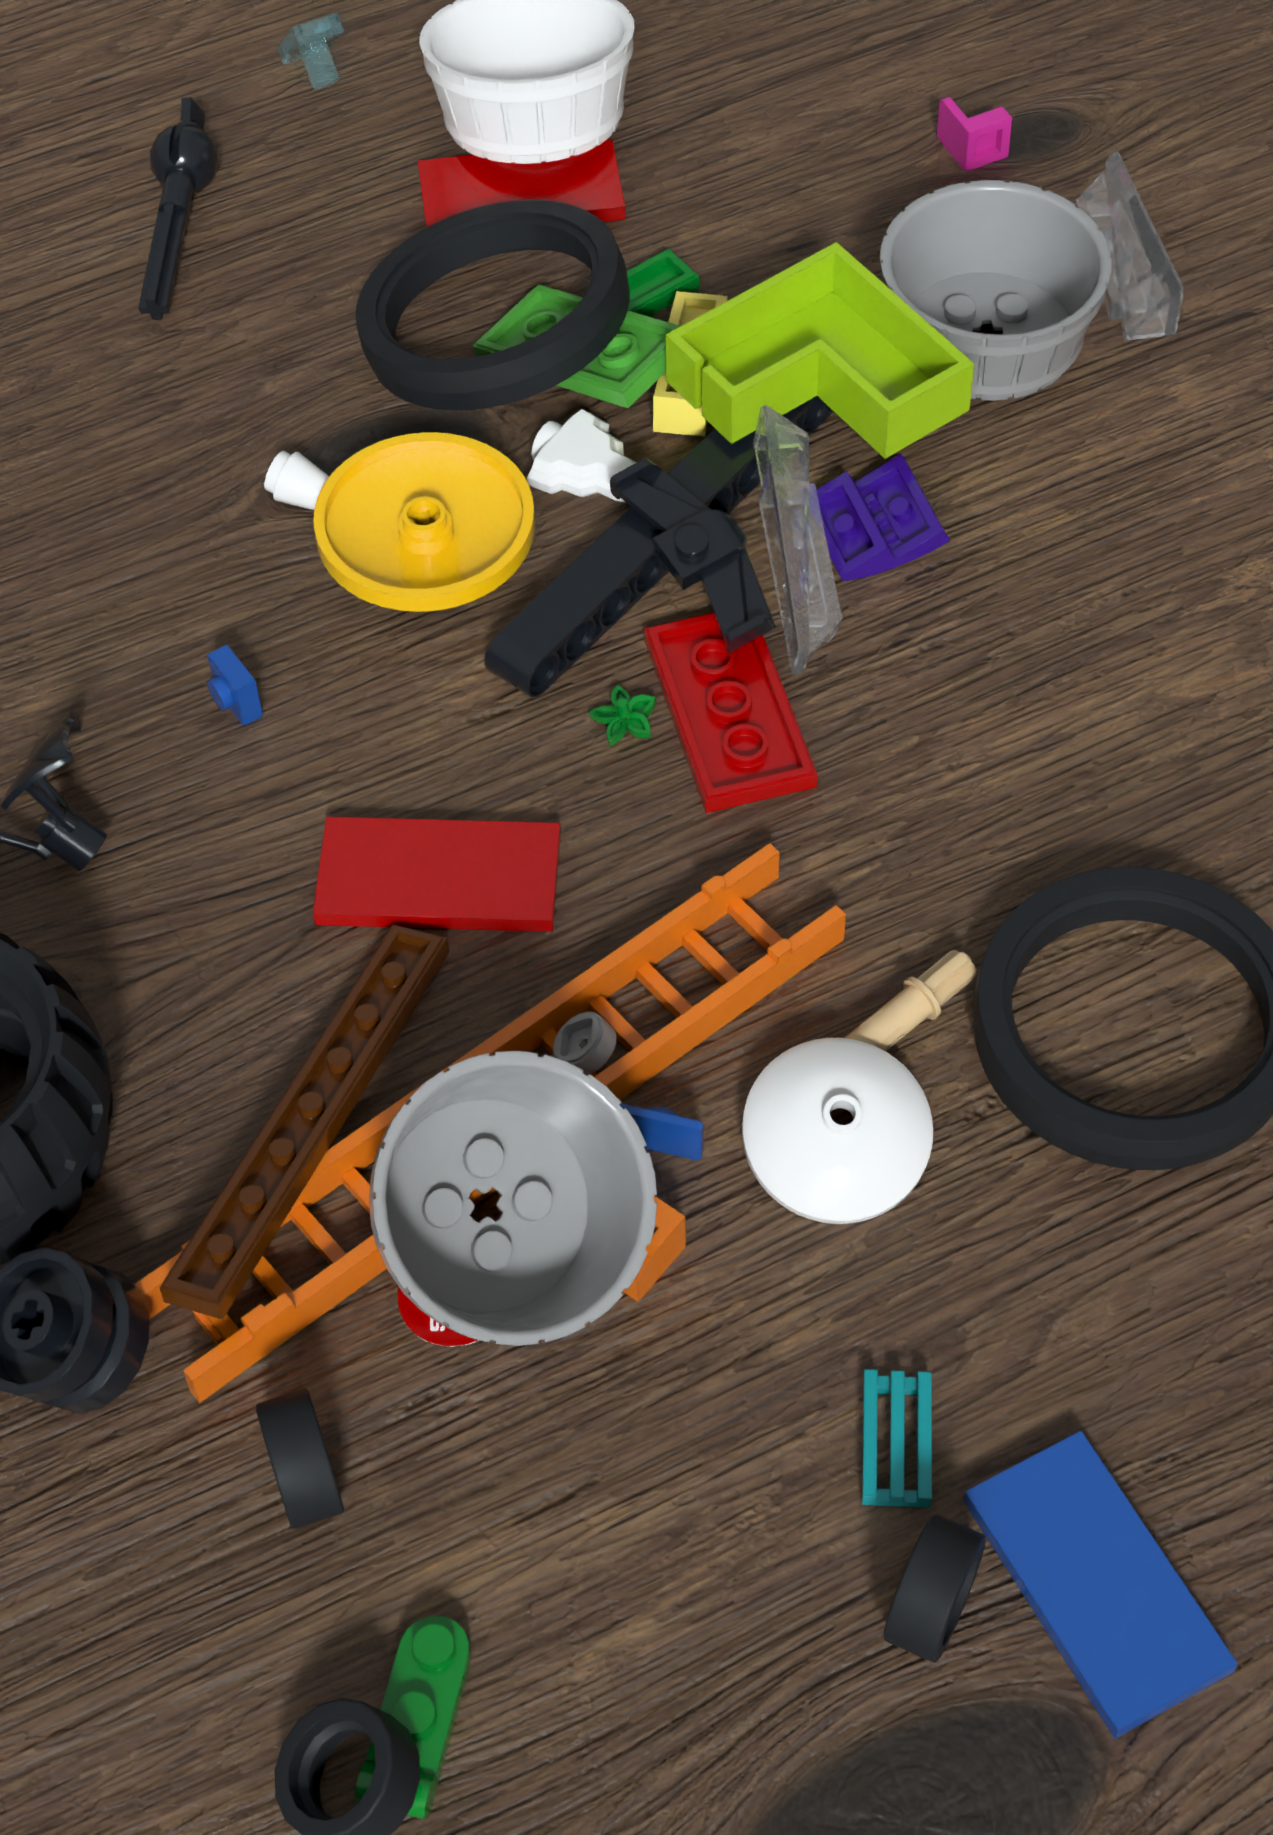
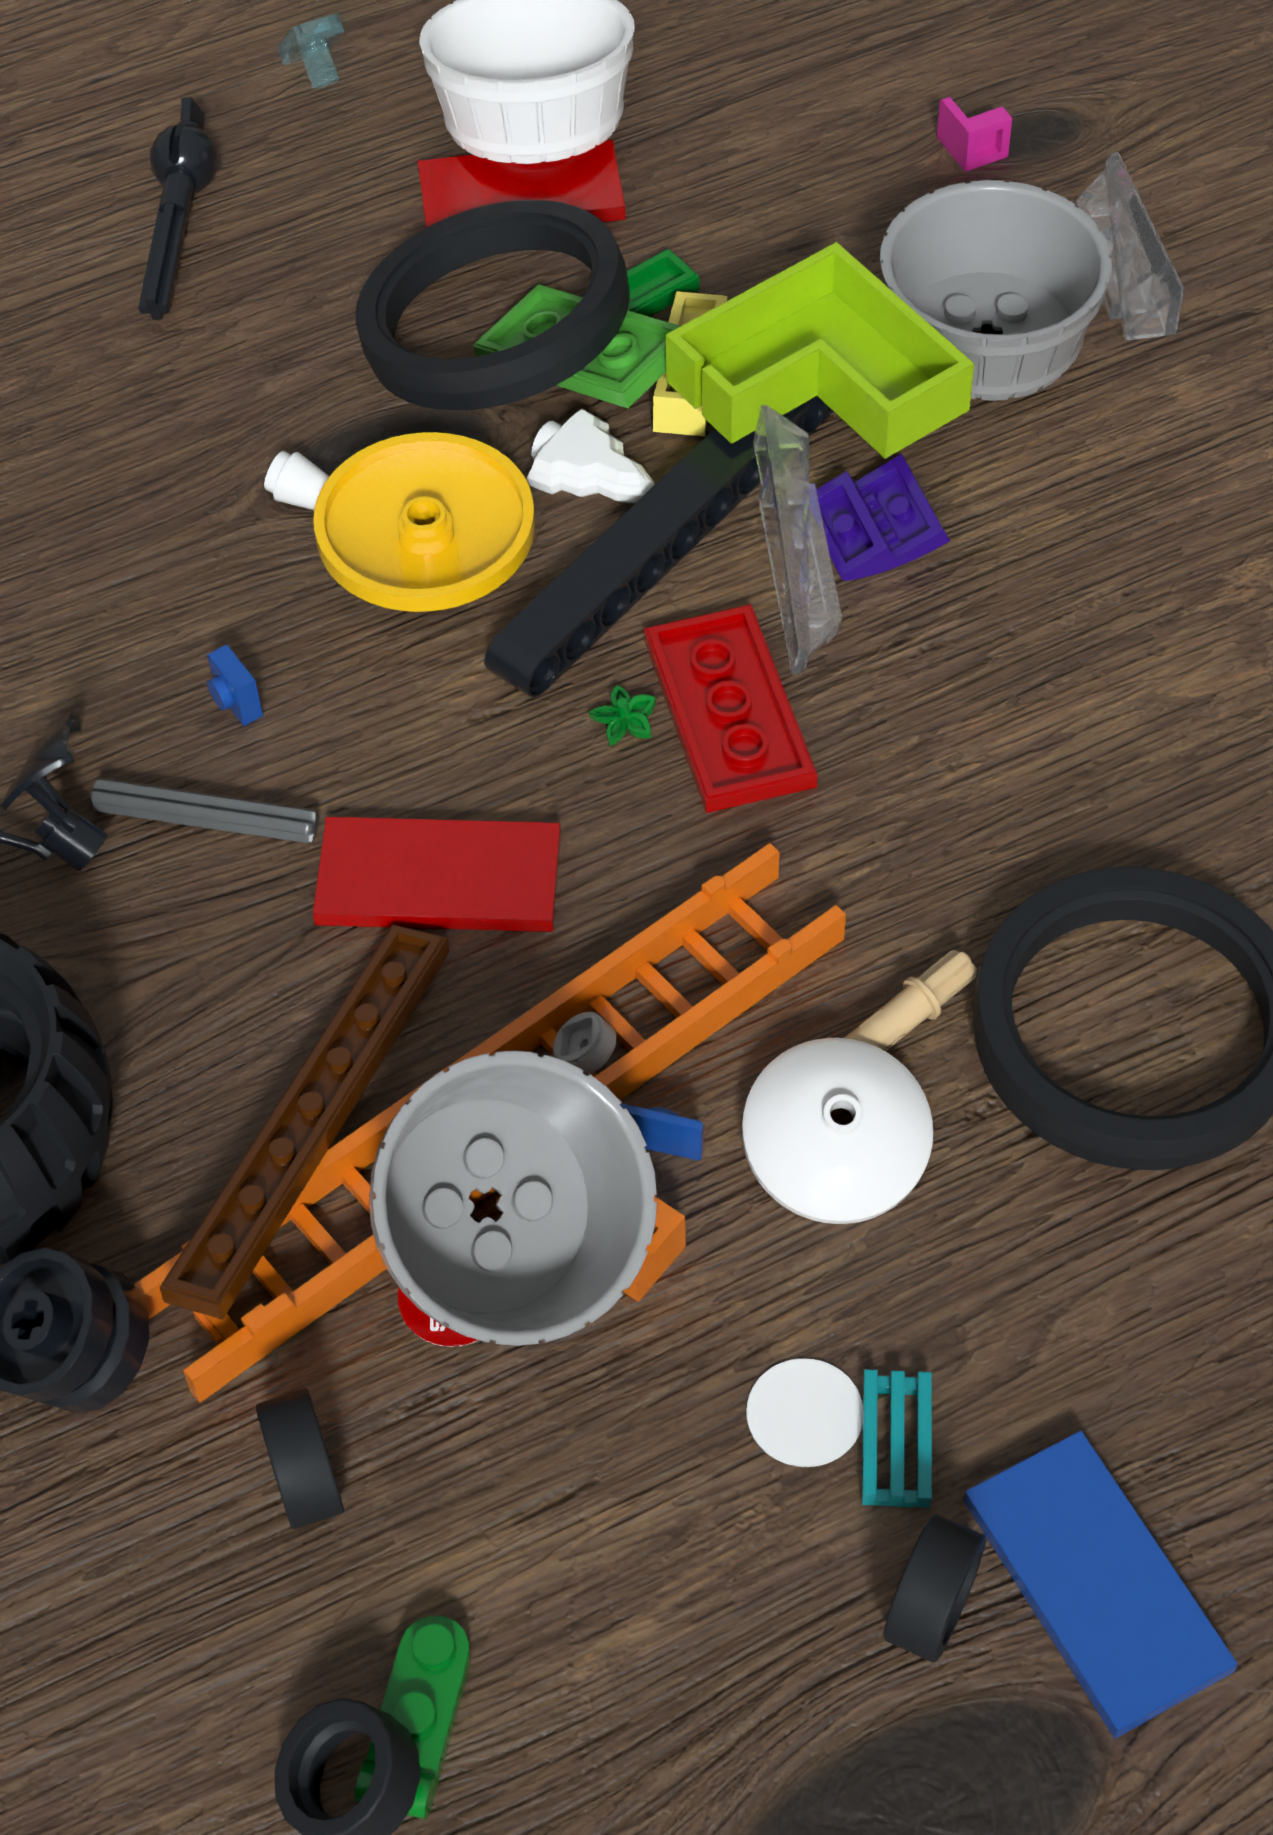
black plate [610,459,776,654] -> none
none -> dark grey axle [91,778,319,843]
none -> white sticker [746,1358,863,1467]

